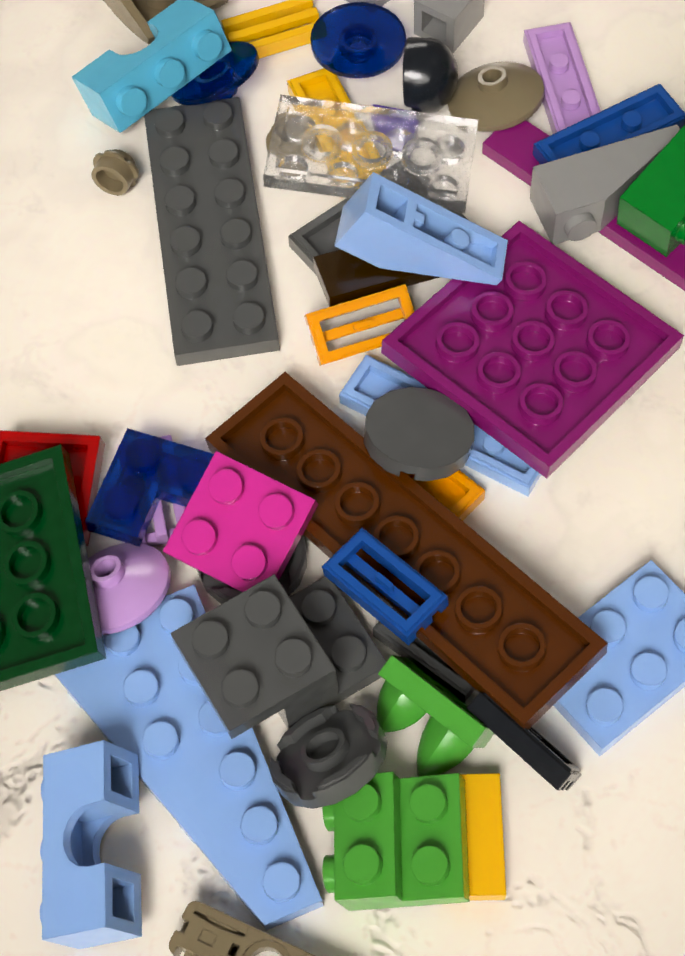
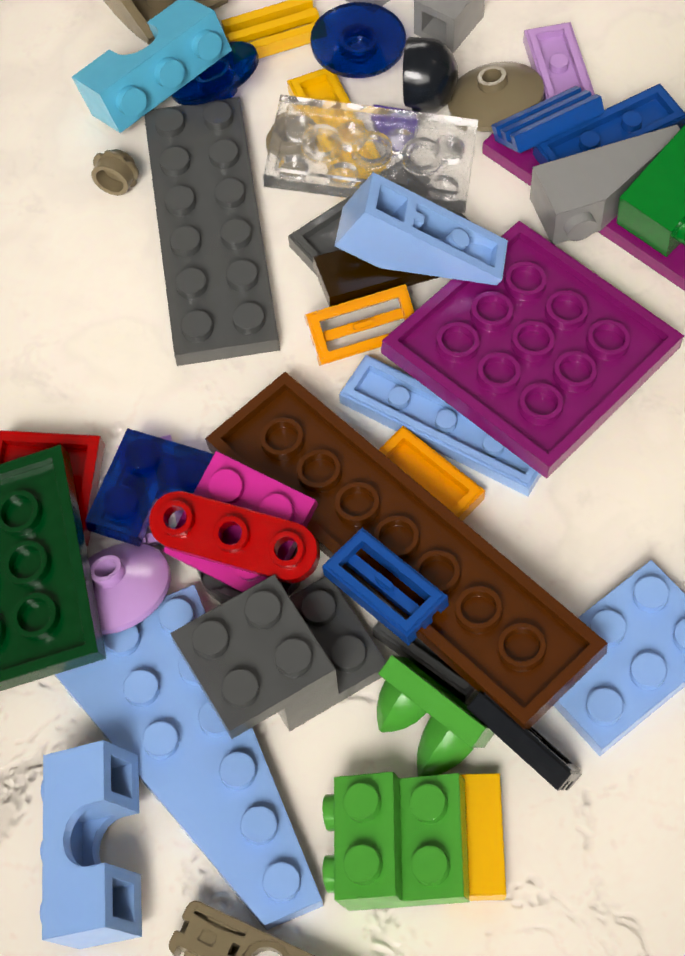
dark grey tile [269,704,388,809] -> none
dark grey tile [363,387,474,481] -> none
none -> red plate [149,491,320,583]
none -> blue tile [491,86,605,153]

